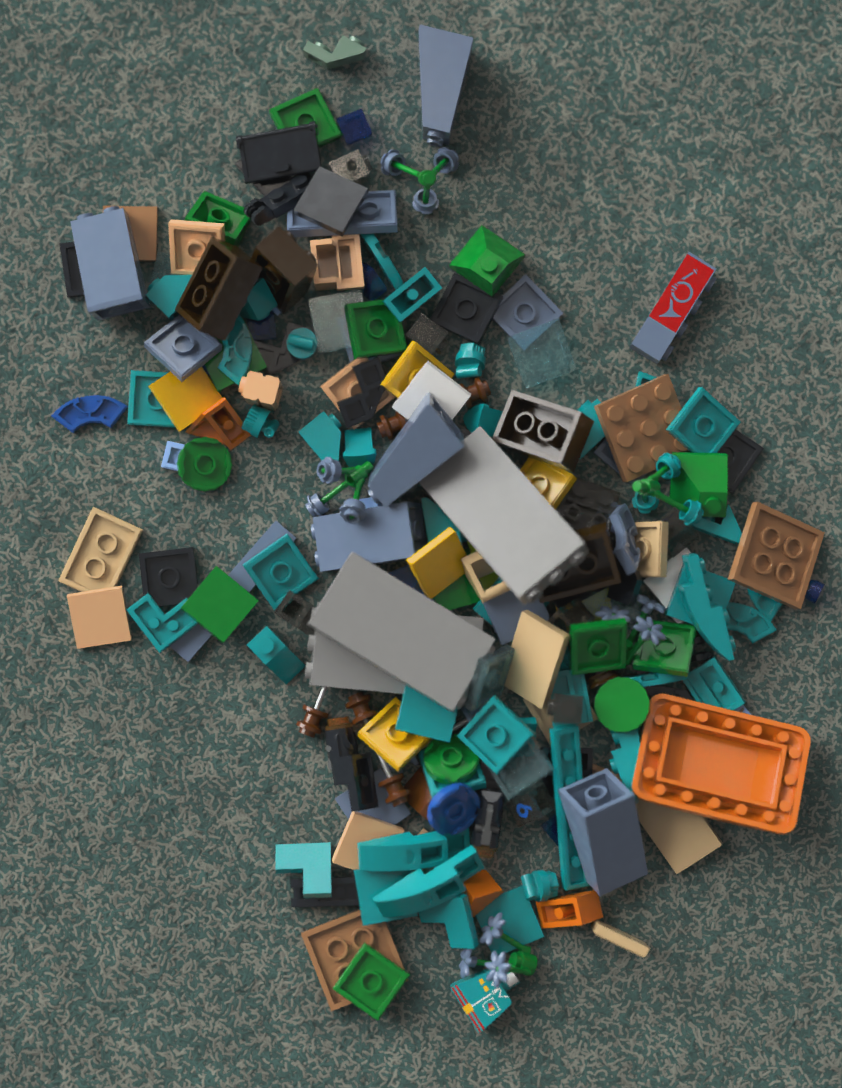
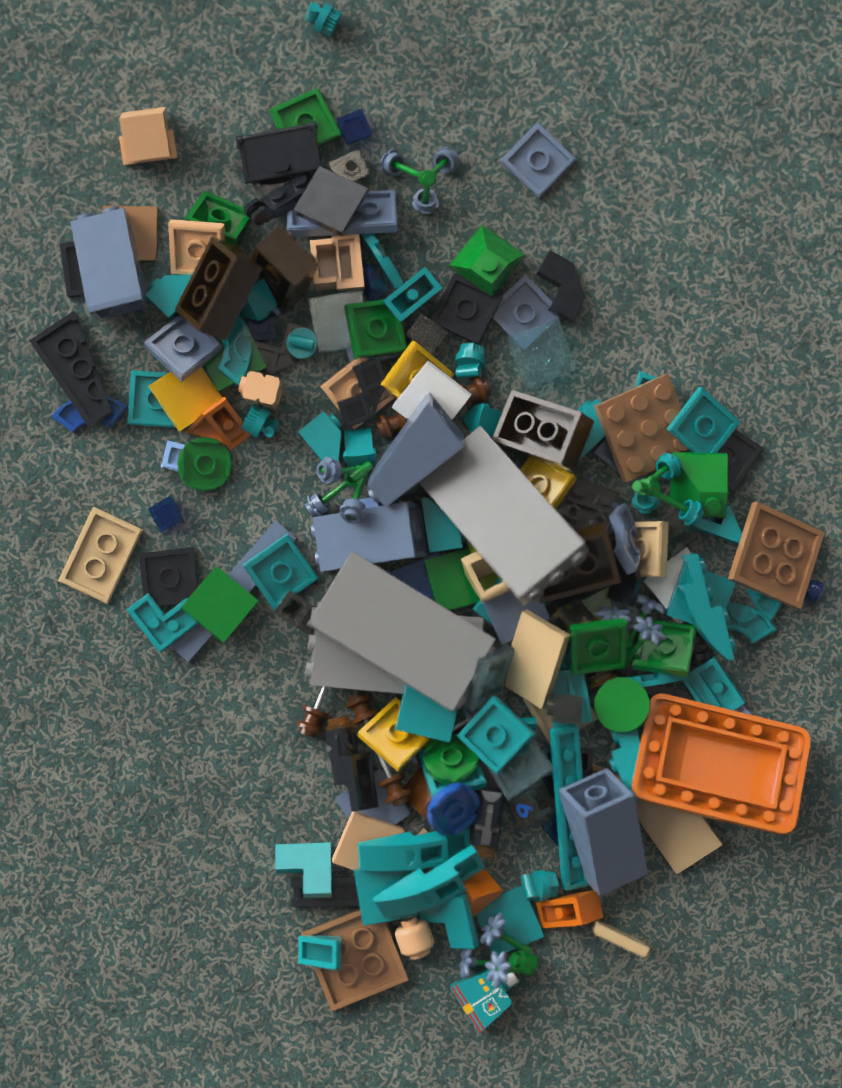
light nougat tile [67,586,132,649] -> none
teal slope [247,626,306,685] -> none
sand green slope [303,35,367,70] -> none
green tile [333,942,410,1021] -> none
yellow tile [407,527,467,599] -> none
sand blue slope [419,25,473,147] -> none
brick [629,252,717,364] -> none
none -> black wing [29,310,113,429]
none -> light nougat plate [119,107,178,165]
none -> clear blue slope [148,495,185,533]
none -> teal slope [298,935,342,970]
none -> teal piece [306,2,342,37]
none -> light nougat head [395,916,434,959]
none -> sand blue tile [500,122,577,199]
none -> black tile [536,250,585,323]

